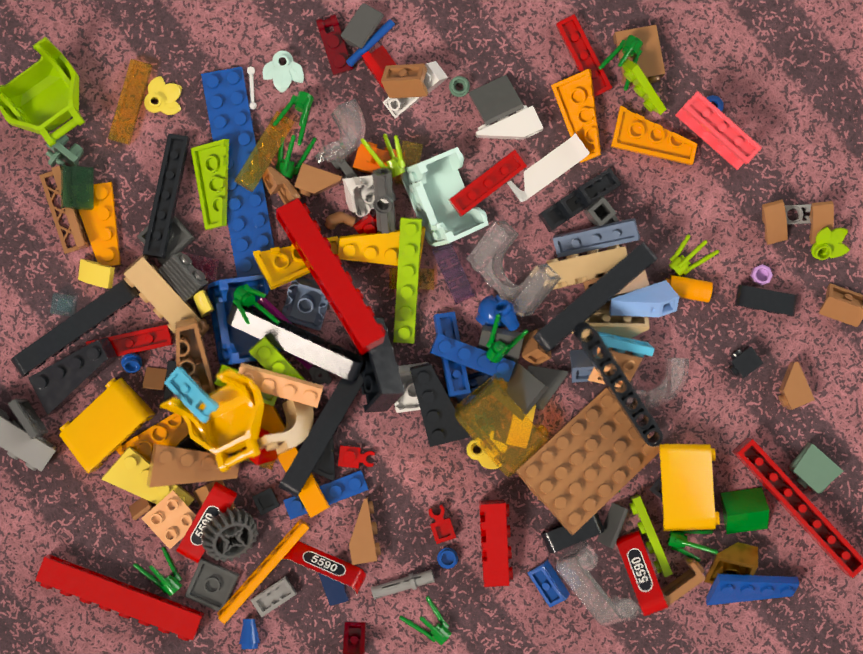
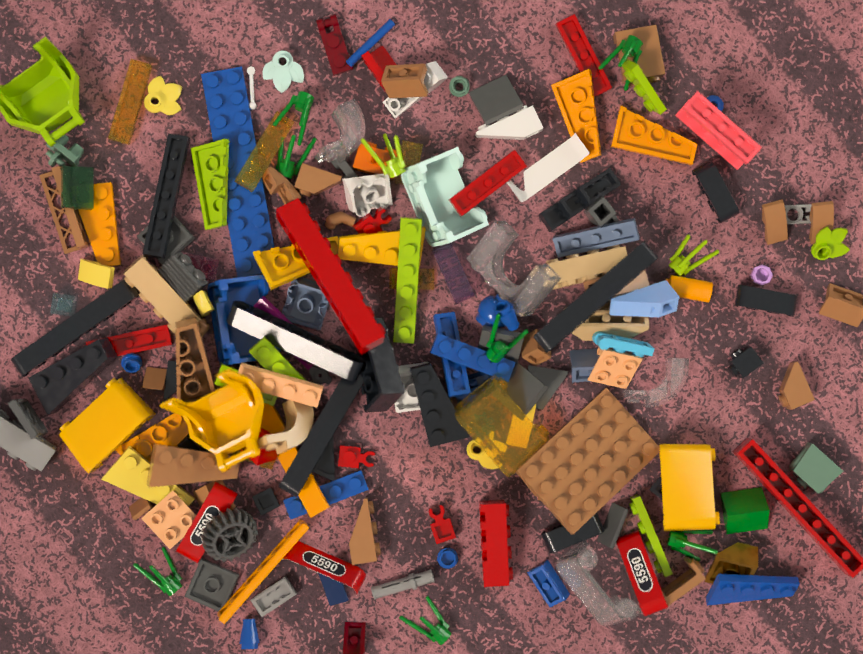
red brick [35,554,205,641] -> none
medium azure plate [164,367,219,423] -> none
green plant [233,284,280,325] -> none
dark grey slope [341,3,384,49] -> none
dark grey piece [372,168,396,234] -> none
black beam [574,322,663,447] -> none
none -> black beam [692,161,739,223]

